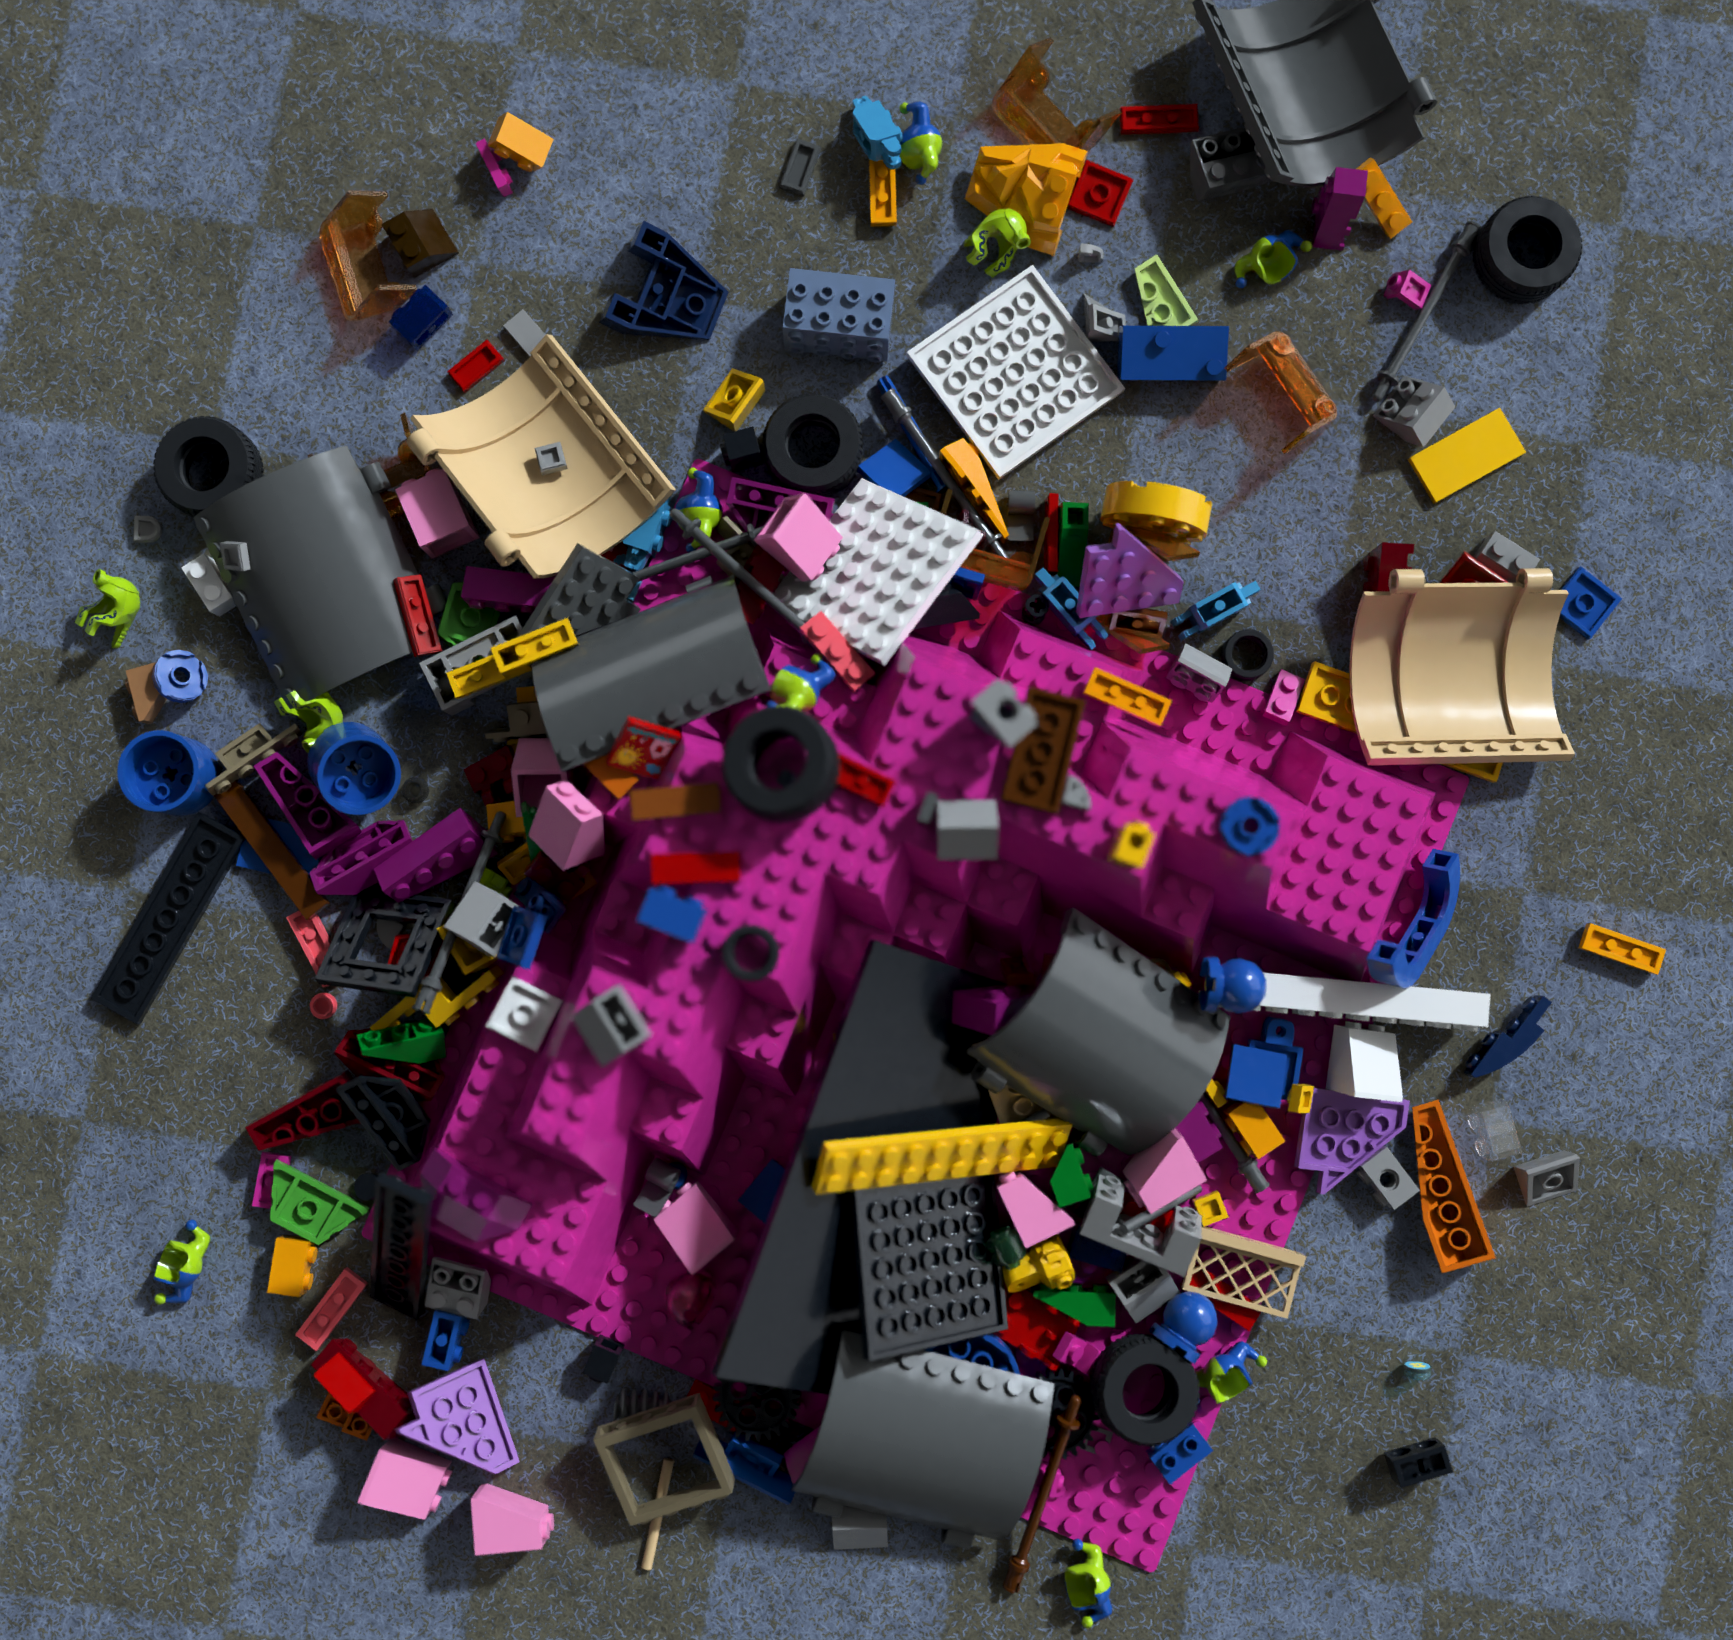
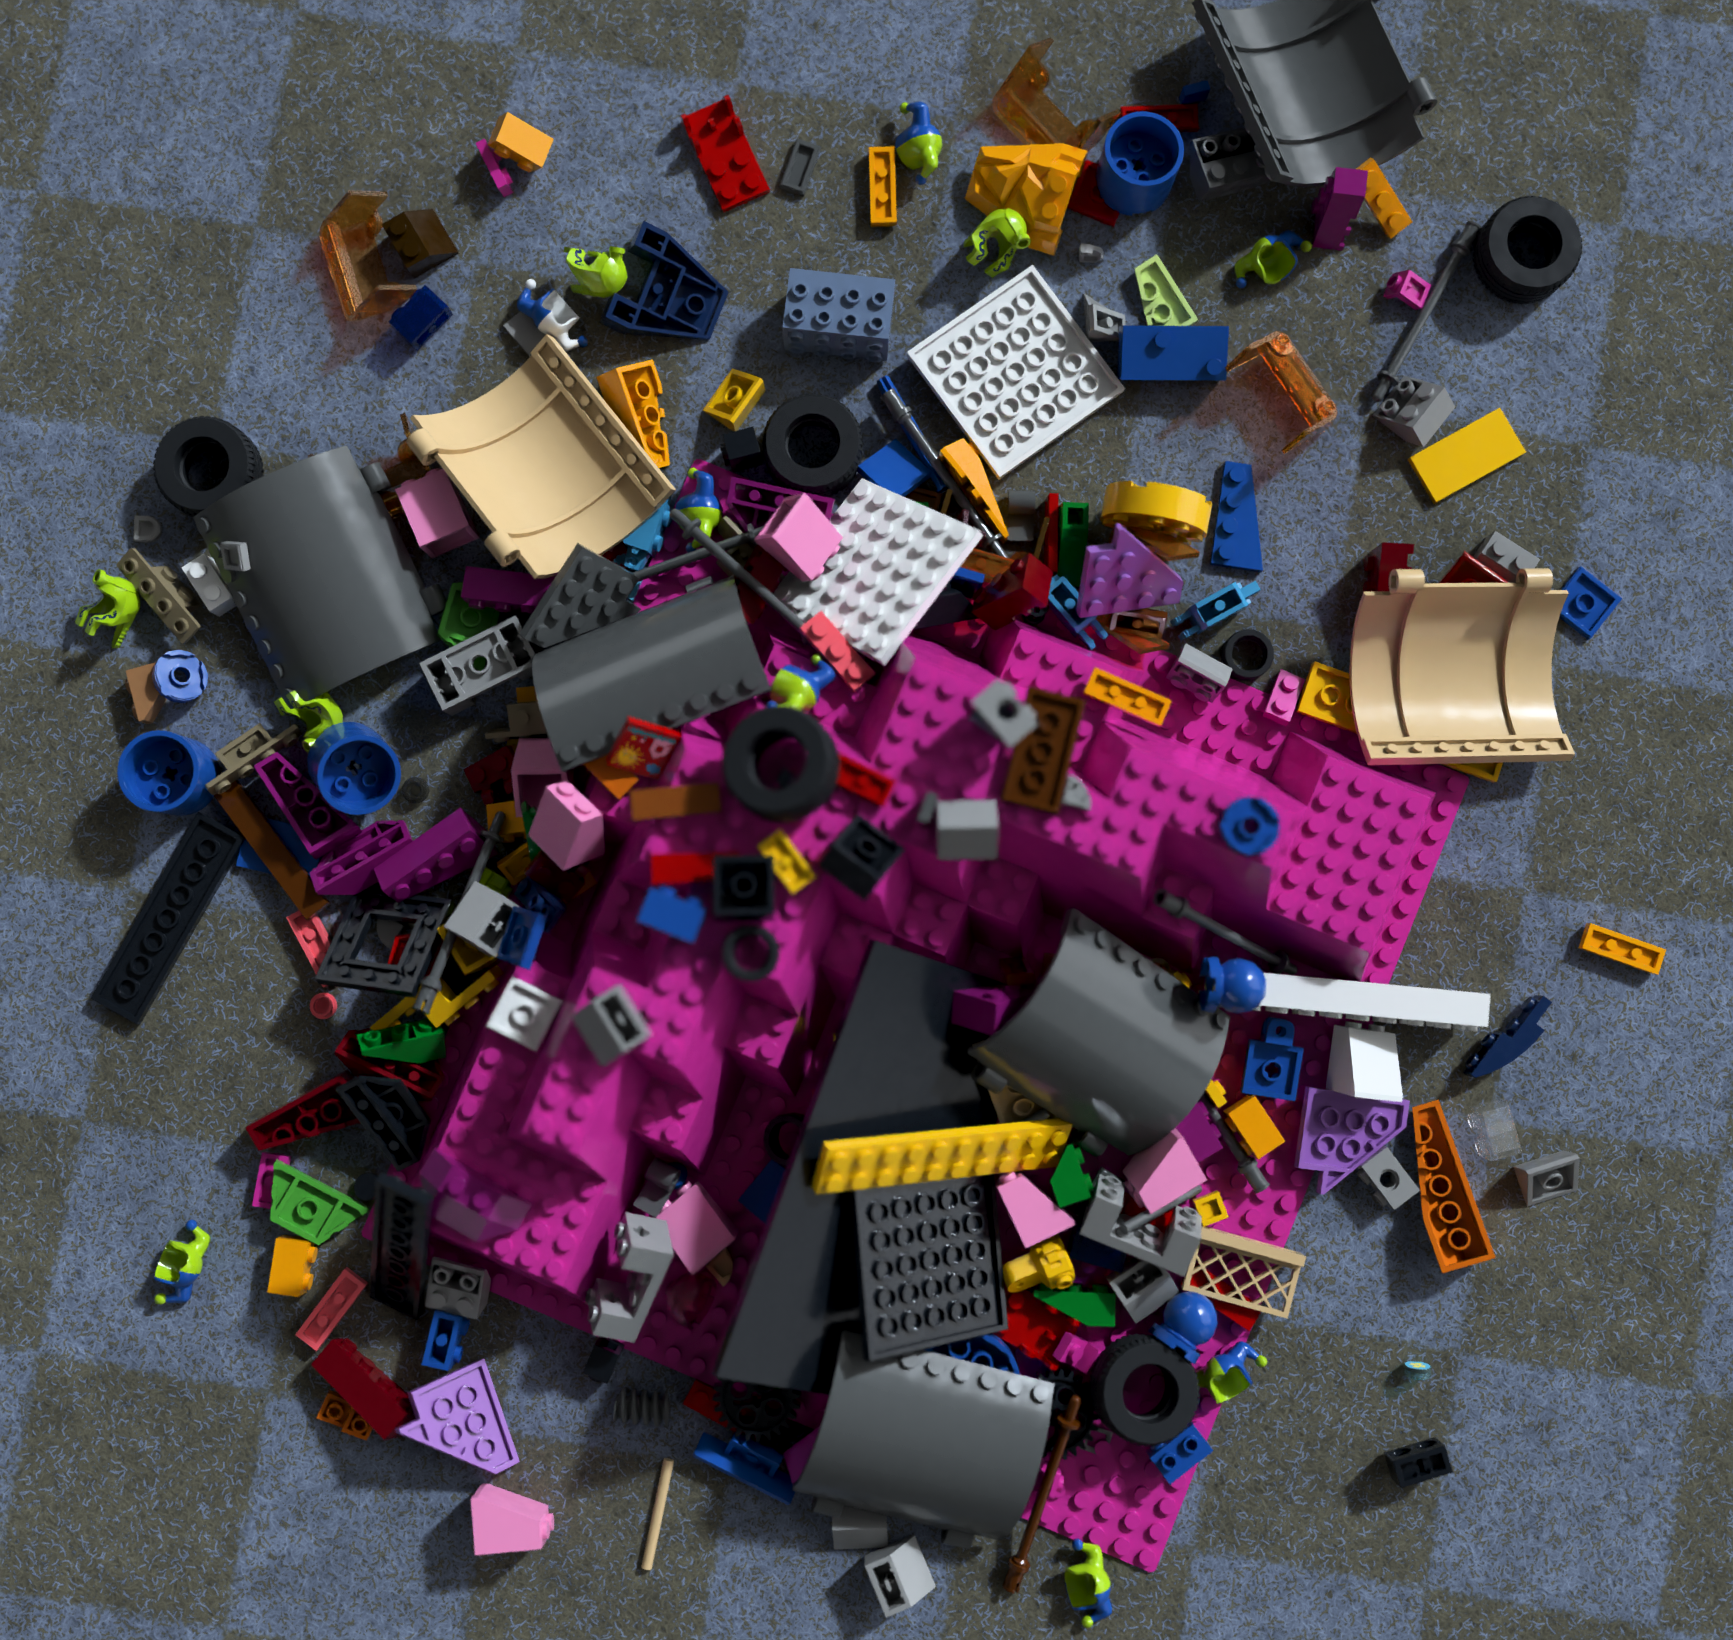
red slope [313,1353,375,1413] -> none
bright pink slope [357,1438,453,1520] -> none
red tile [393,574,442,657] -> none
yellow bracket [446,618,579,699] -> none
red tile [447,339,505,393] -> none
light grey tile [534,442,568,476] -> none
dark tan window [593,1393,735,1526] -> none
dark azure hinge [852,96,903,170] -> none
clear green head [986,1226,1026,1270] -> none
yellow brick [1107,820,1155,870] -> none
blue tile [1224,1044,1287,1109] -> none
yellow plate [1287,1084,1314,1113] -> none
blue arch [1366,849,1460,988] -> none
none -> dark tan bracket [117,548,201,644]
none -> white piece [516,279,588,352]
none -> lime piece [564,246,628,298]
none -> light grey plate [585,1212,674,1343]
none -> light orange wedge [596,359,670,468]
none -> red hinge [680,94,770,213]
none -> tile [705,1247,733,1287]
none -> black slope [714,855,774,922]
none -> yellow plate [757,829,816,894]
none -> black tyre [763,1112,805,1166]
none -> black slope [817,814,905,902]
none -> light grey slope [865,1534,936,1618]
none -> dark red wedge [971,552,1053,630]
none -> blue brick [1095,111,1184,216]
none -> dark grey bar [1153,889,1298,975]
none -> blue tile [1179,80,1210,104]
none -> blue wing [1210,461,1263,572]

